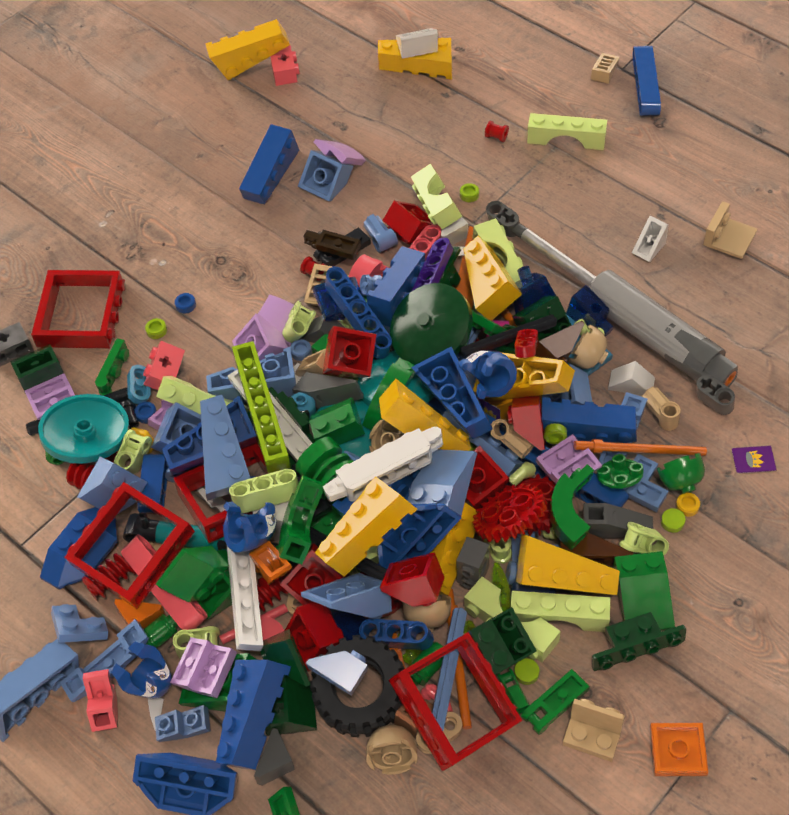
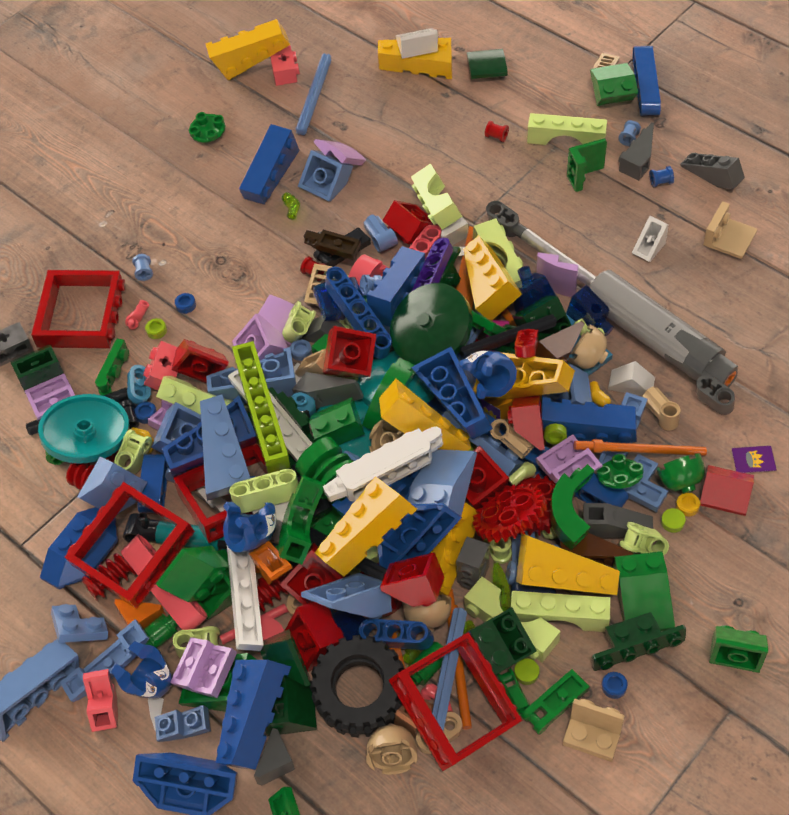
slope [306,650,368,696] -> none
lime tile [460,183,479,203] -> none
orange plate [650,723,708,776] -> none
none -> coral arm [125,300,149,330]
none -> medium blue bush [132,254,153,281]
none -> red slope [172,339,229,383]
none -> green dish [189,112,226,143]
none -> clear neon green arm [282,192,300,220]
none -> medium blue axle [296,53,331,135]
none -> dark green slope [467,49,508,79]
none -> lavender slope [536,252,579,298]
none -> green bracket [567,138,607,192]
none -> yellow arm [589,381,611,407]
none -> green slope [590,63,638,106]
none -> blue tile [602,672,628,699]
none -> medium blue bush [618,120,641,146]
none -> dark grey slope [618,122,654,181]
none -> blue bush [649,166,674,187]
none -> dark grey slope [680,153,745,189]
none -> red slope [700,465,754,516]
none -> green slope [709,625,768,673]

